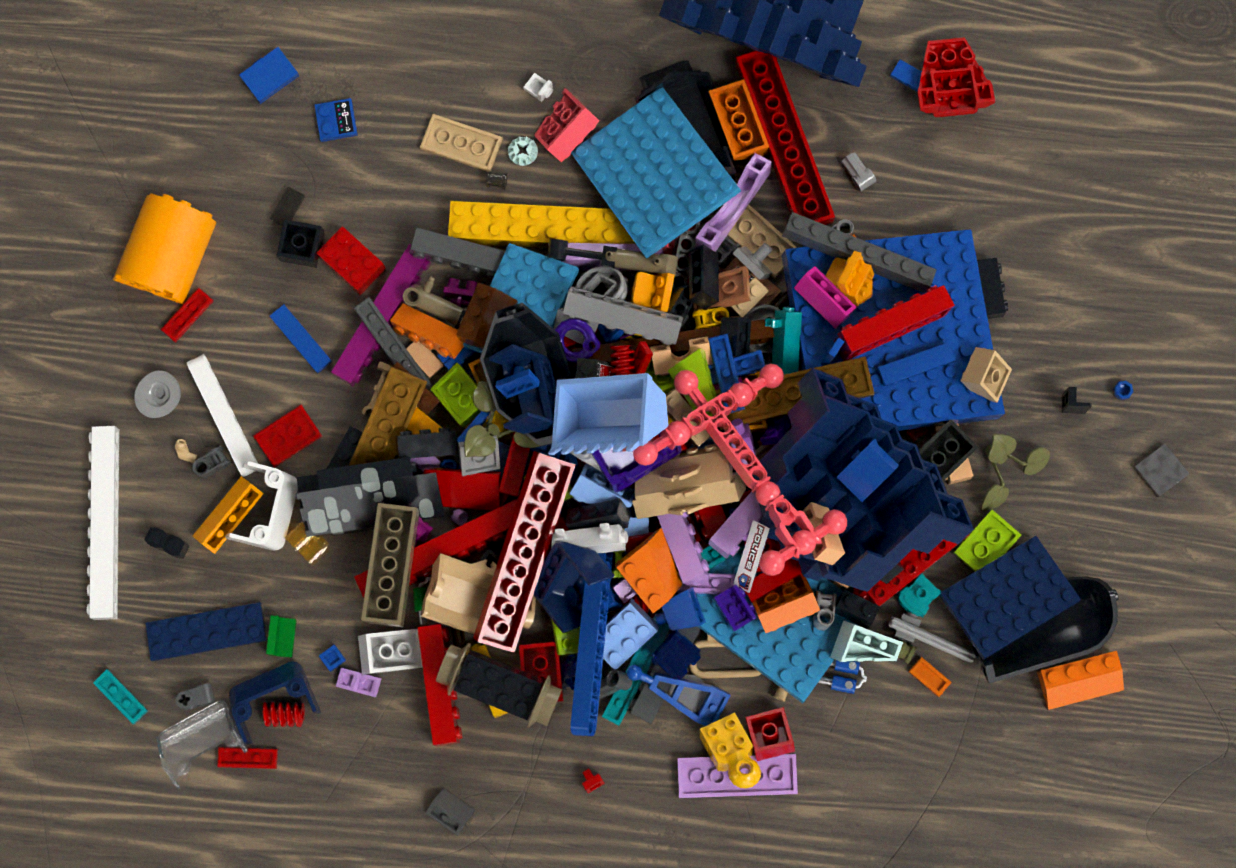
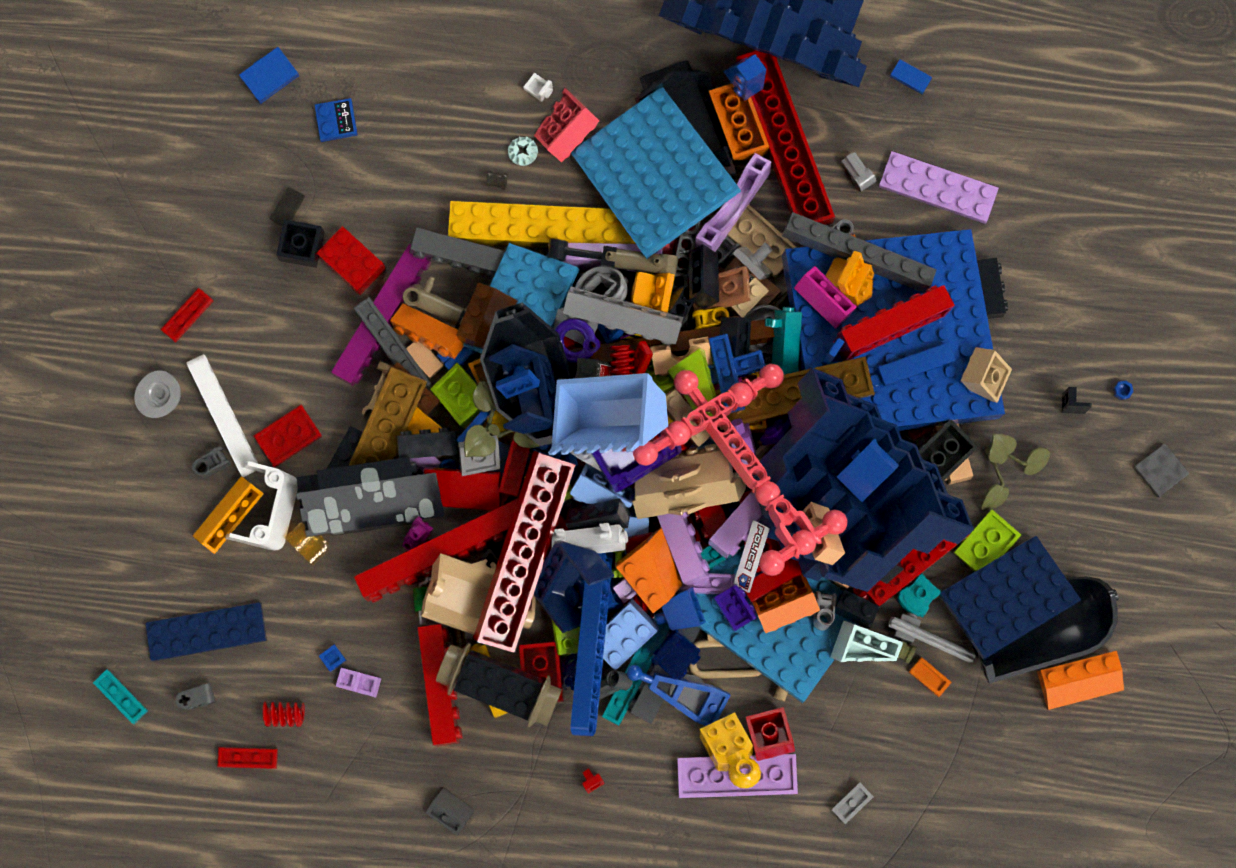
white brick [87,426,119,620] -> none
light orange cylinder [113,193,217,305] -> none
black brick [144,527,189,559] -> none
clear windscreen [156,701,248,789] -> none
tan arm [175,439,199,463] -> none
dark blue windscreen [229,661,321,744] -> none
green panel [266,615,297,658] -> none
blue tile [270,304,332,374] -> none
white slope [358,629,423,675] -> none
dark tan brick [361,503,419,627] -> none
tan tile [420,114,503,173] -> none
magenta hips [443,278,477,307] -> none
lavender hinge [451,509,468,526] -> none
blue piece [818,659,867,694] -> none
red wedge [917,37,995,117] -> none
none -> blue wedge [723,54,766,101]
none -> light grey plate [831,782,874,824]
none -> lavender plate [879,151,999,224]

